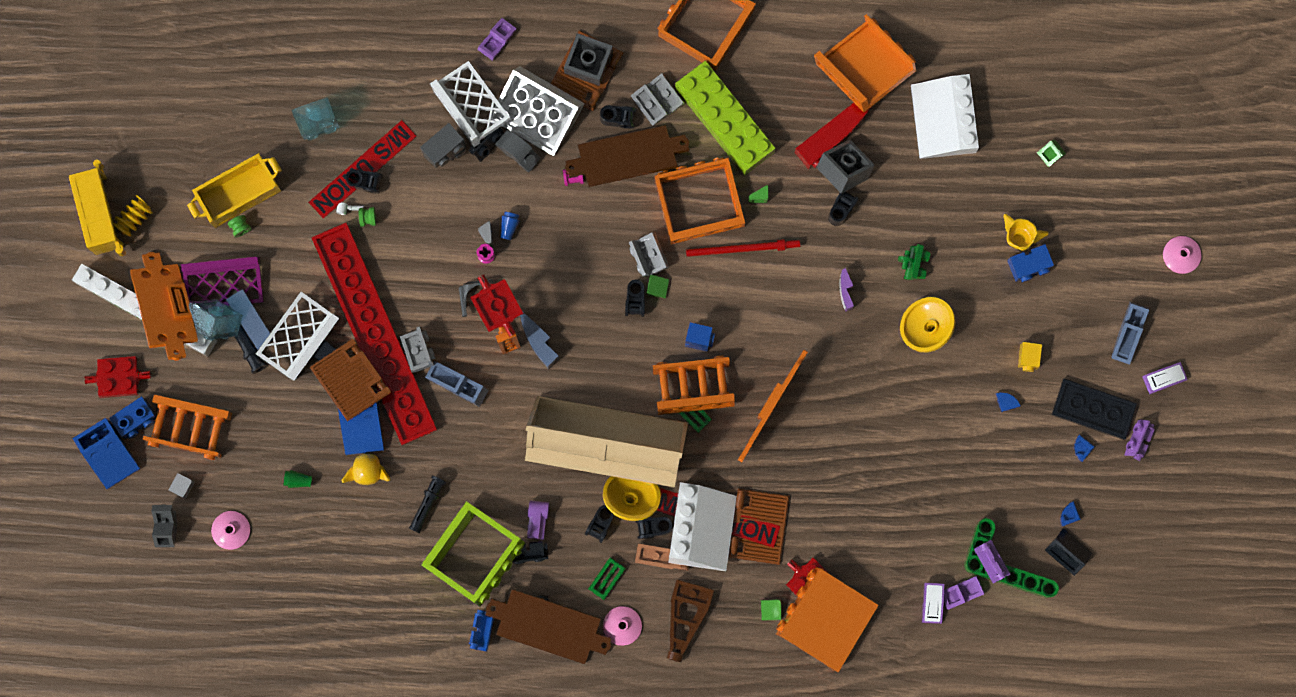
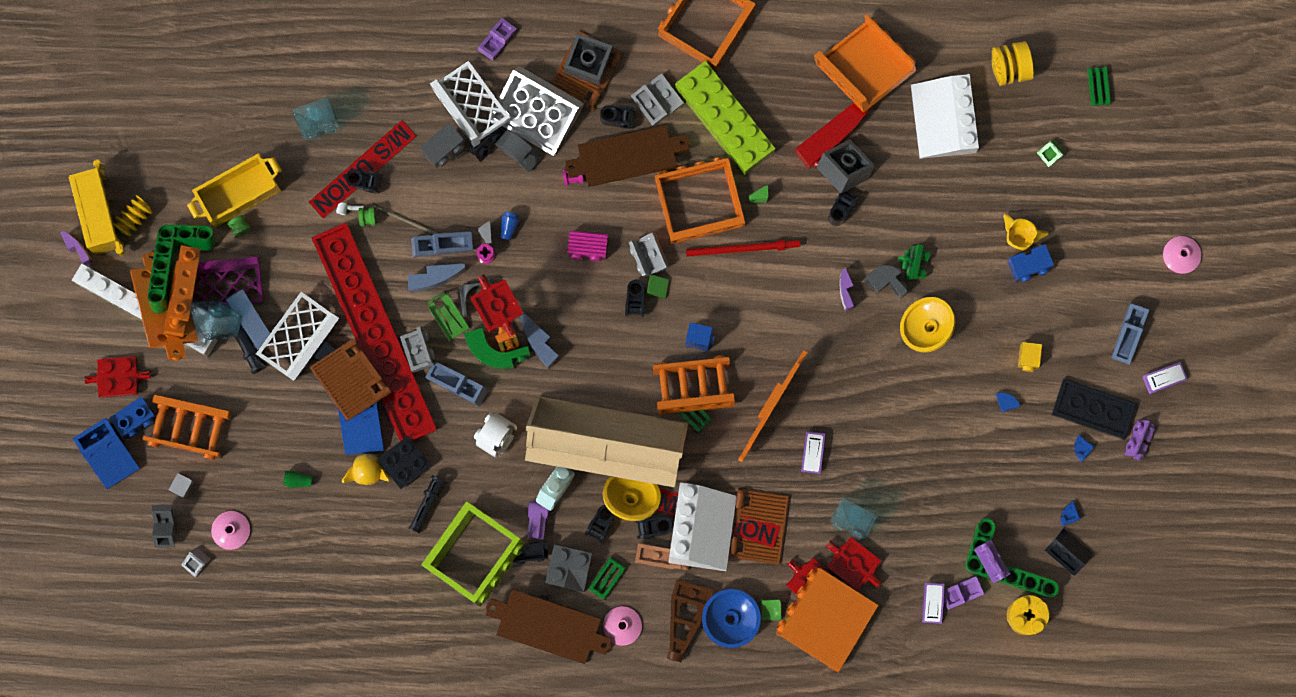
blue hinge [469,610,494,652] -> none
none -> medium lavender slope [60,231,93,266]
none -> green beam [147,225,216,314]
none -> orange fence [163,245,201,337]
none -> light grey slope [181,548,211,578]
none -> dark tan piece [371,204,440,234]
none -> black hinge [377,436,431,490]
none -> sand blue slope [408,264,466,293]
none -> sand blue slope [411,232,473,258]
none -> bright green piece [427,292,470,341]
none -> green arch [464,328,531,370]
none -> white brick [474,412,517,458]
none -> light aqua brick [536,466,575,511]
none -> dark grey slope [545,545,593,593]
none -> dark pink brick [567,230,608,262]
none -> blue dish [702,589,761,648]
none -> white slope [801,431,825,474]
none -> red plate [825,537,882,591]
none -> clear light blue slope [829,498,877,540]
none -> dark grey brick [864,265,908,299]
none -> yellow wheel [992,41,1034,86]
none -> yellow brick [1007,595,1049,635]
none -> green tile [1087,67,1111,106]

